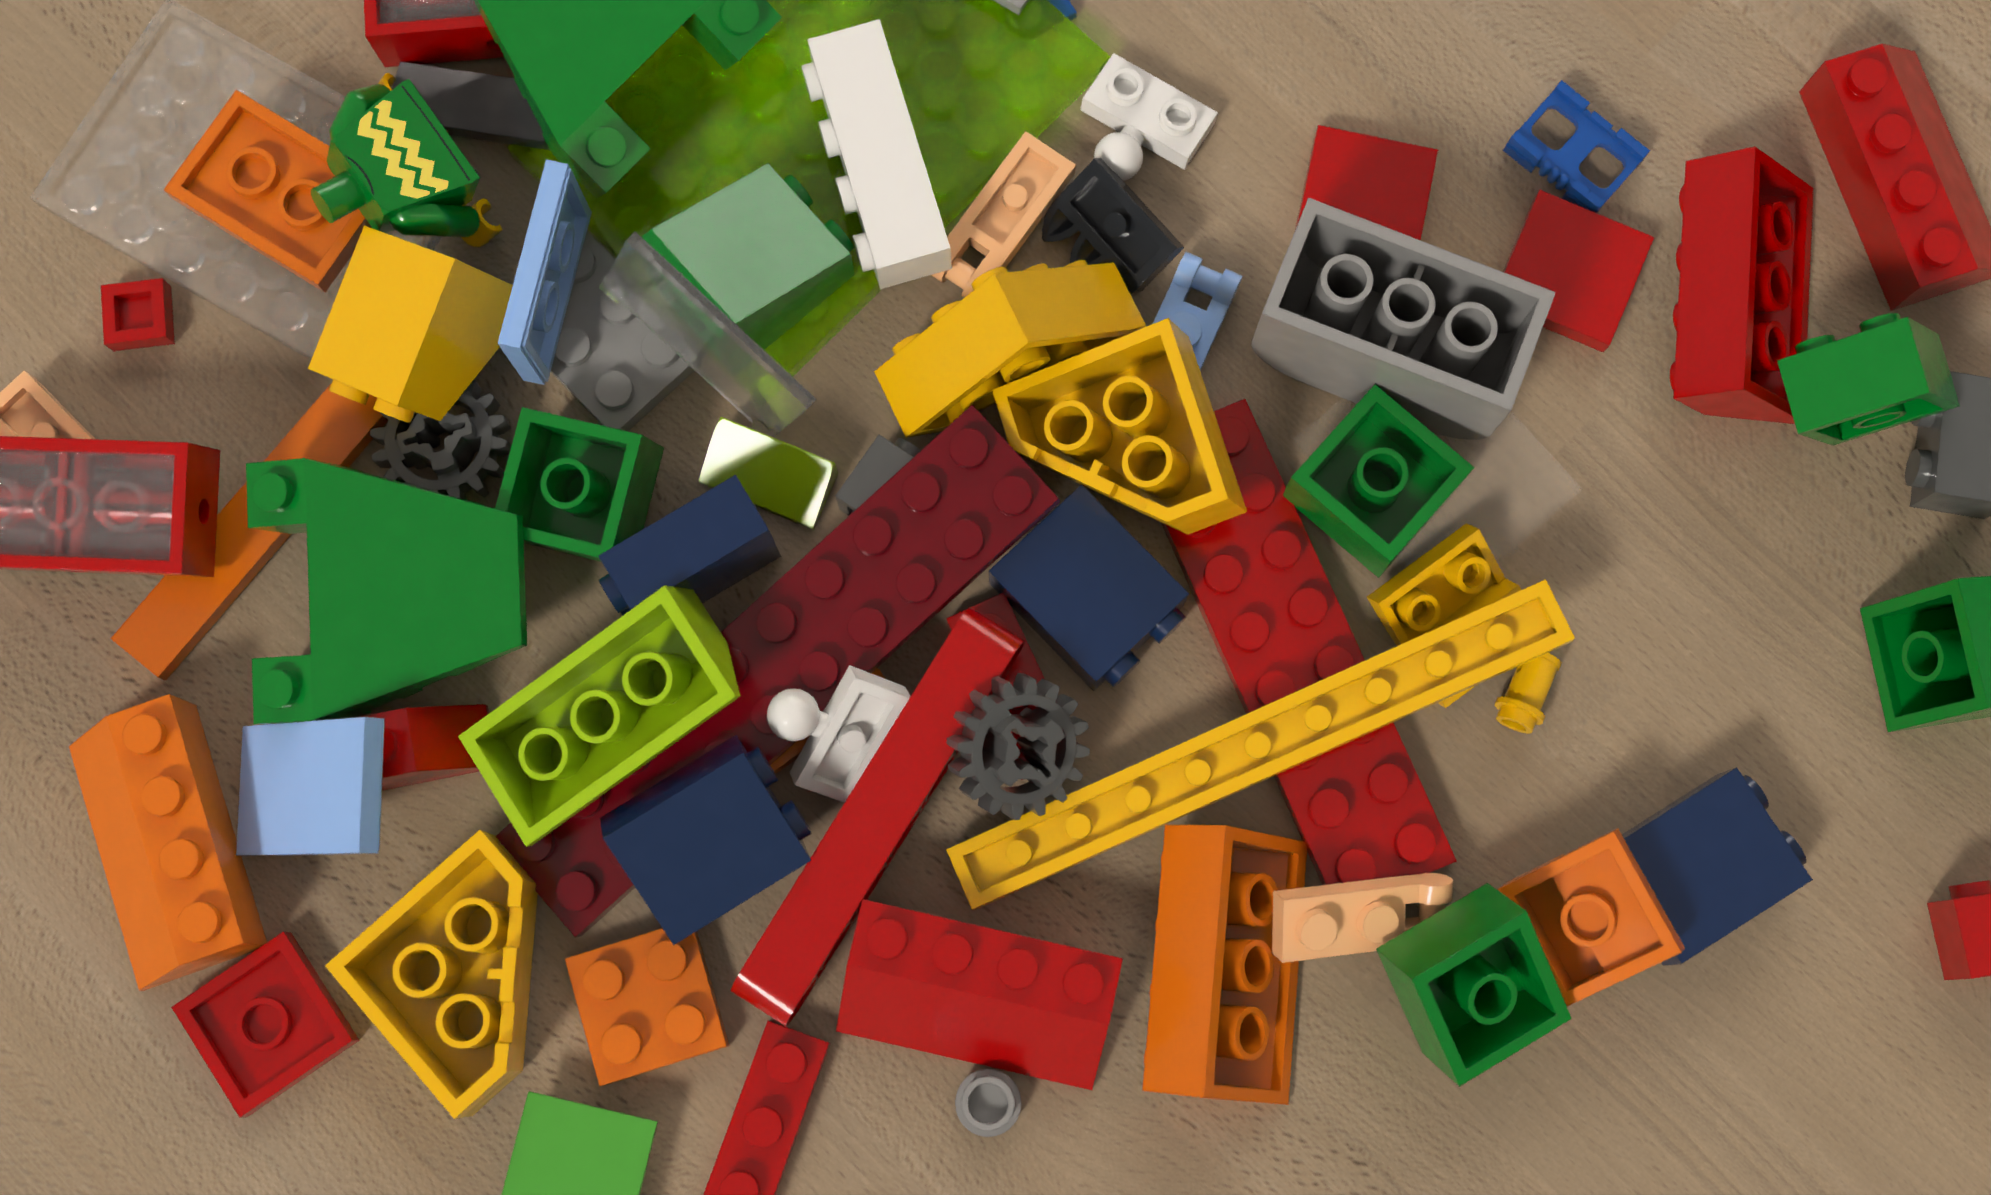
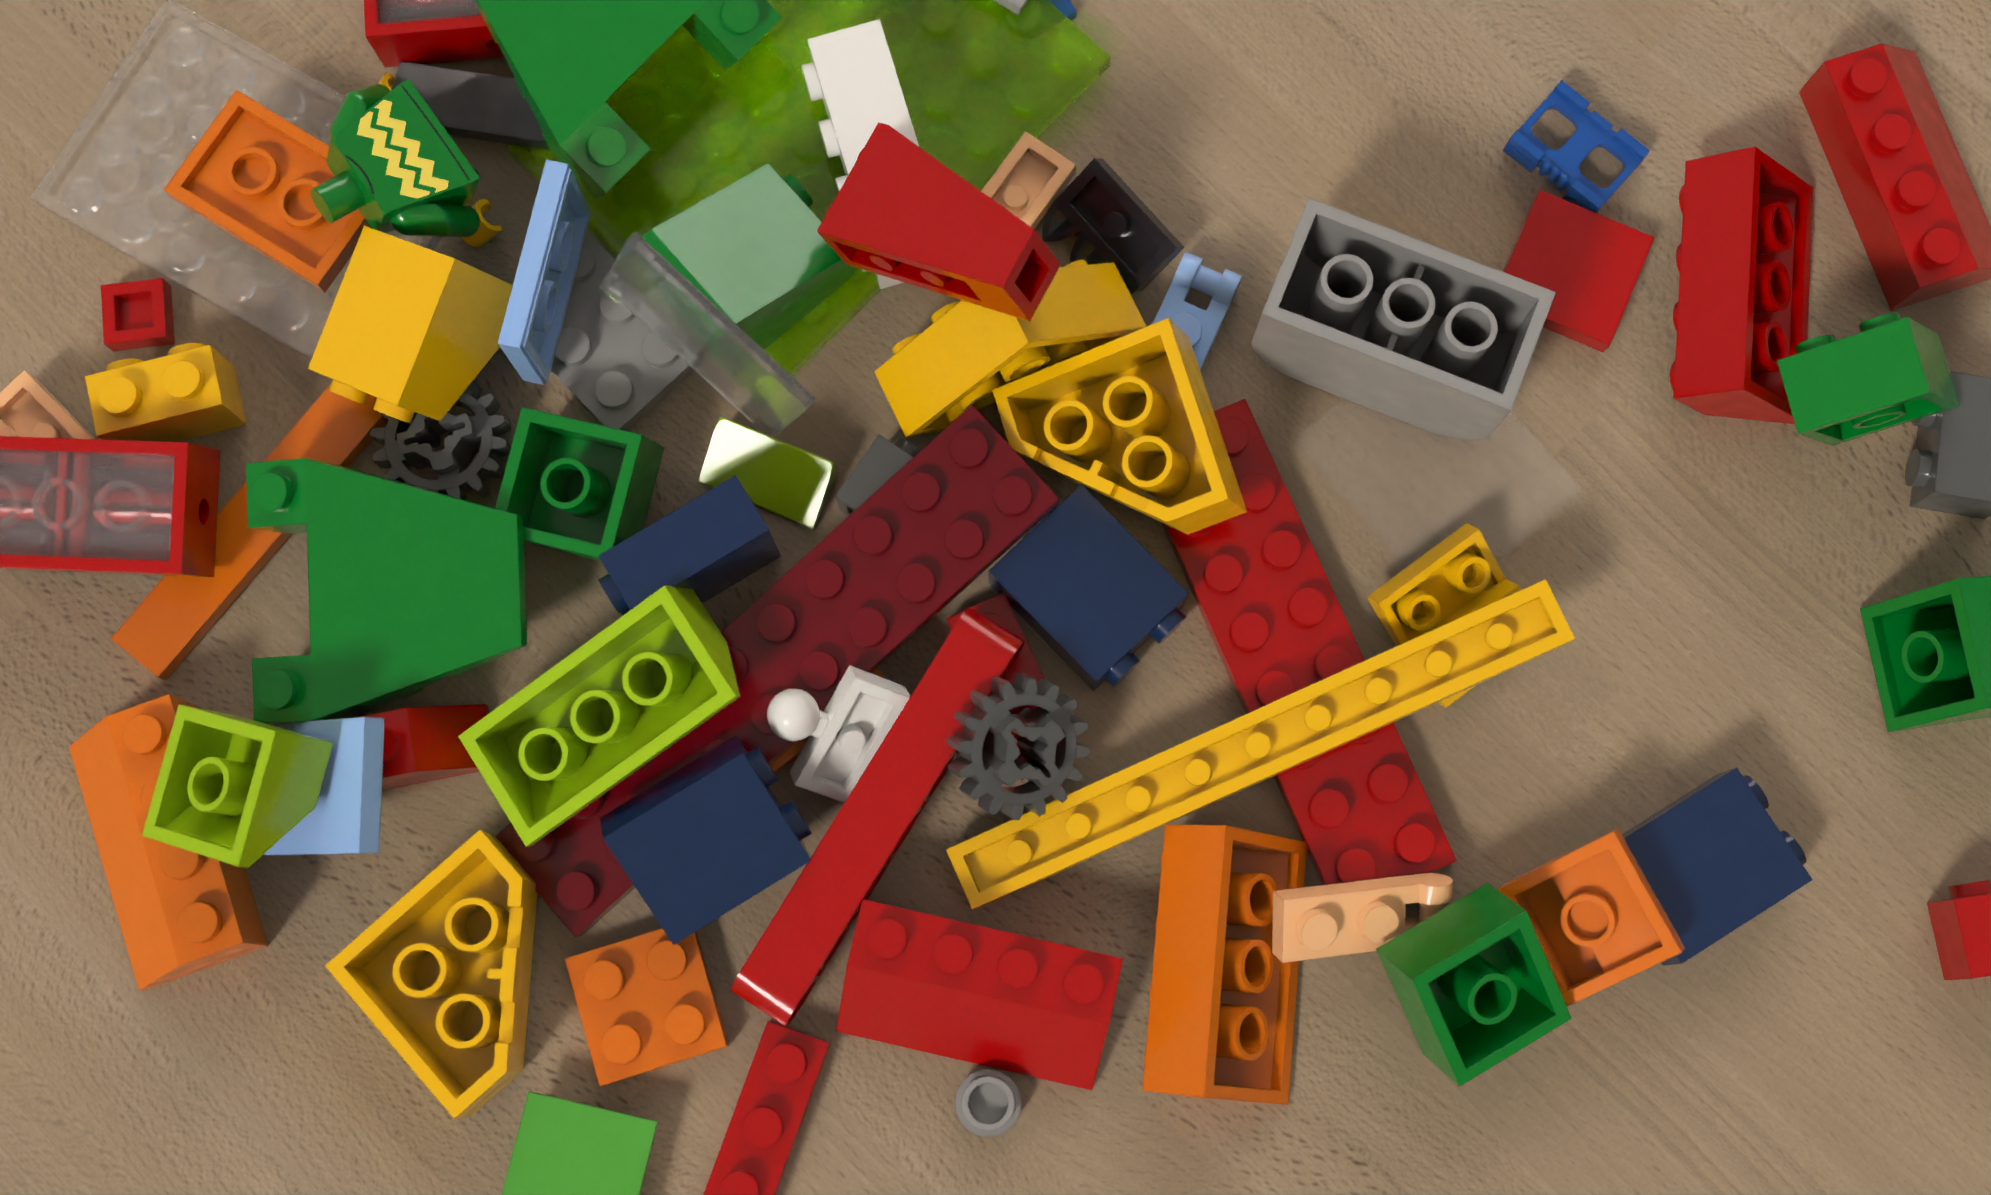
red tile [171,931,360,1118] -> none
white plate [1080,53,1218,181] -> none
green brick [1283,384,1475,578] -> none
red tile [1295,125,1438,240] -> none
yellow pin [1494,653,1562,734] -> none
none -> yellow brick [85,343,247,442]
none -> lime slope [142,704,333,868]
none -> red slope [817,122,1061,321]

